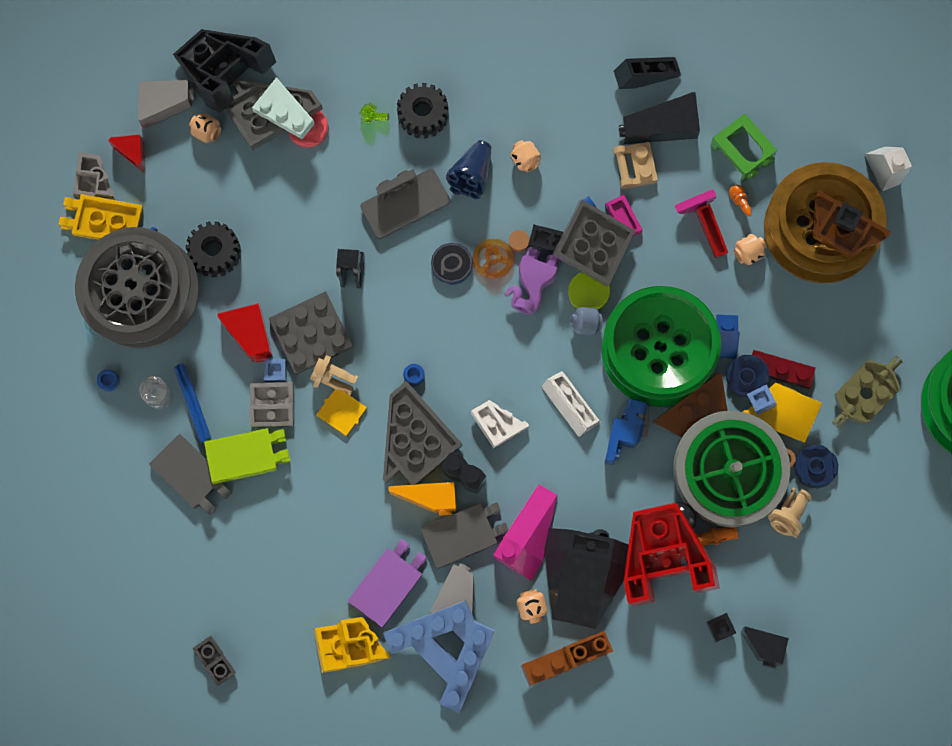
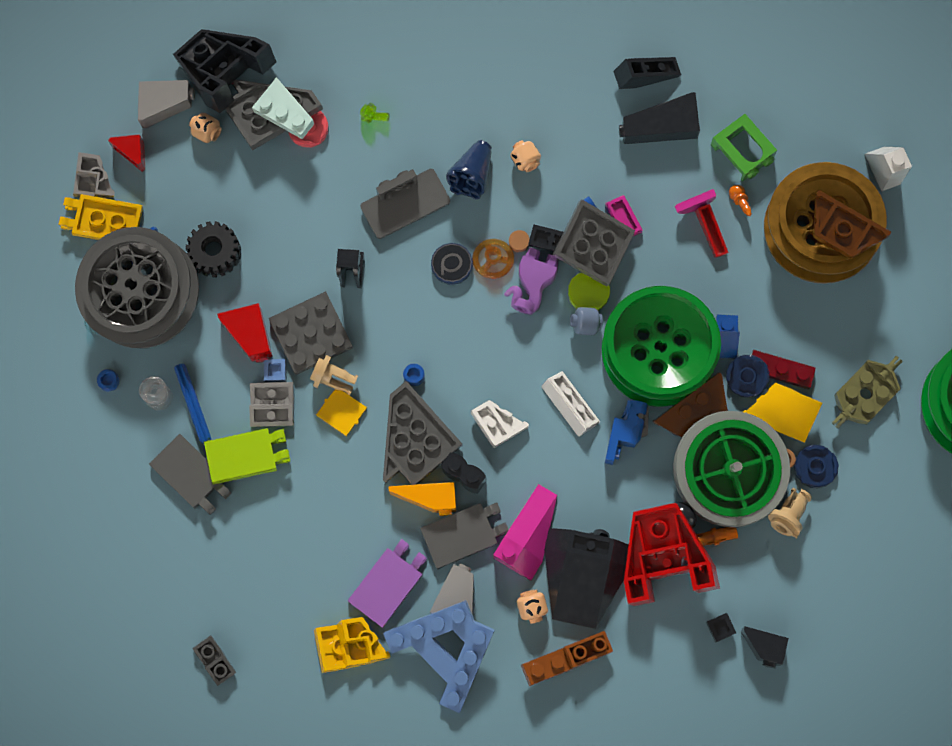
black tyre [397,83,449,139] -> none
tan plate [613,142,658,189] -> none
light nougat head [733,234,767,266] -> none
medium blue tile [747,385,777,415] -> none
black plate [833,202,863,233] -> none

